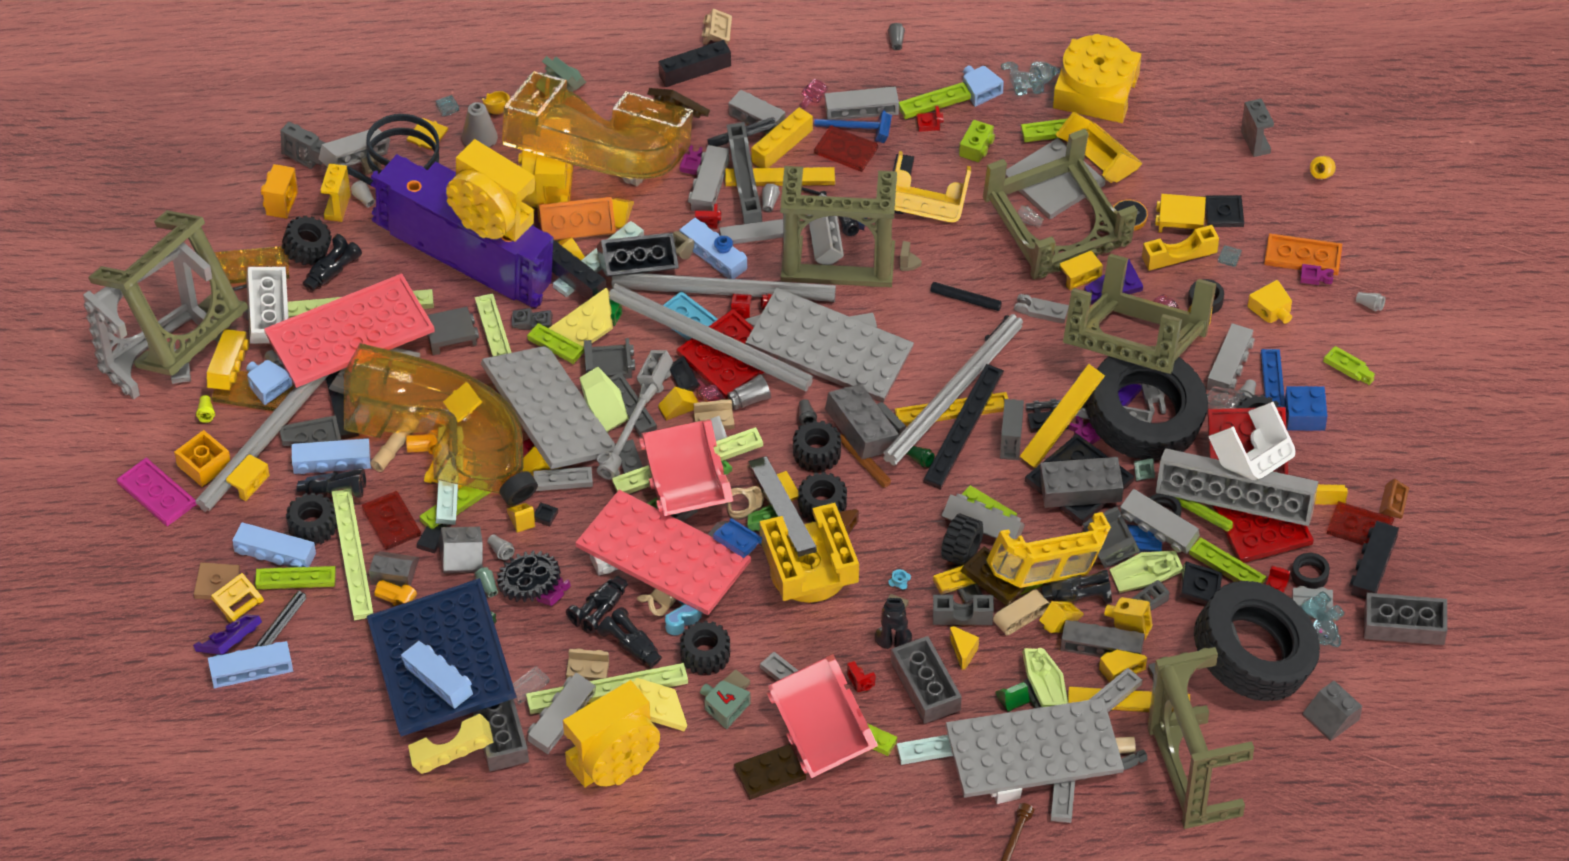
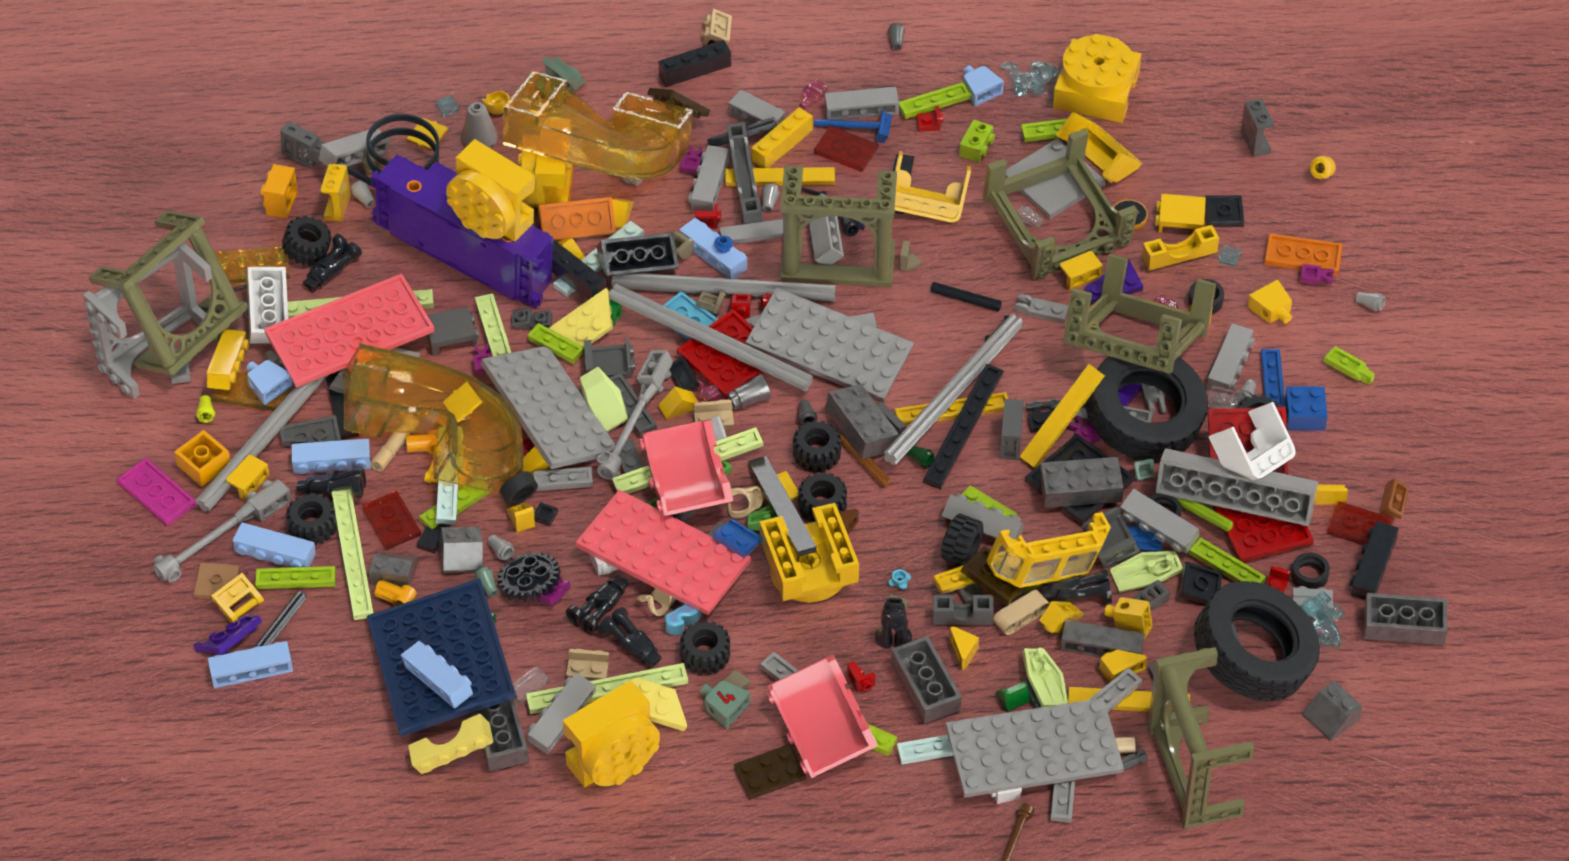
none -> light grey bar [152,479,292,583]
none -> magenta plate [473,343,492,374]
none -> dark tan tile [696,291,726,314]

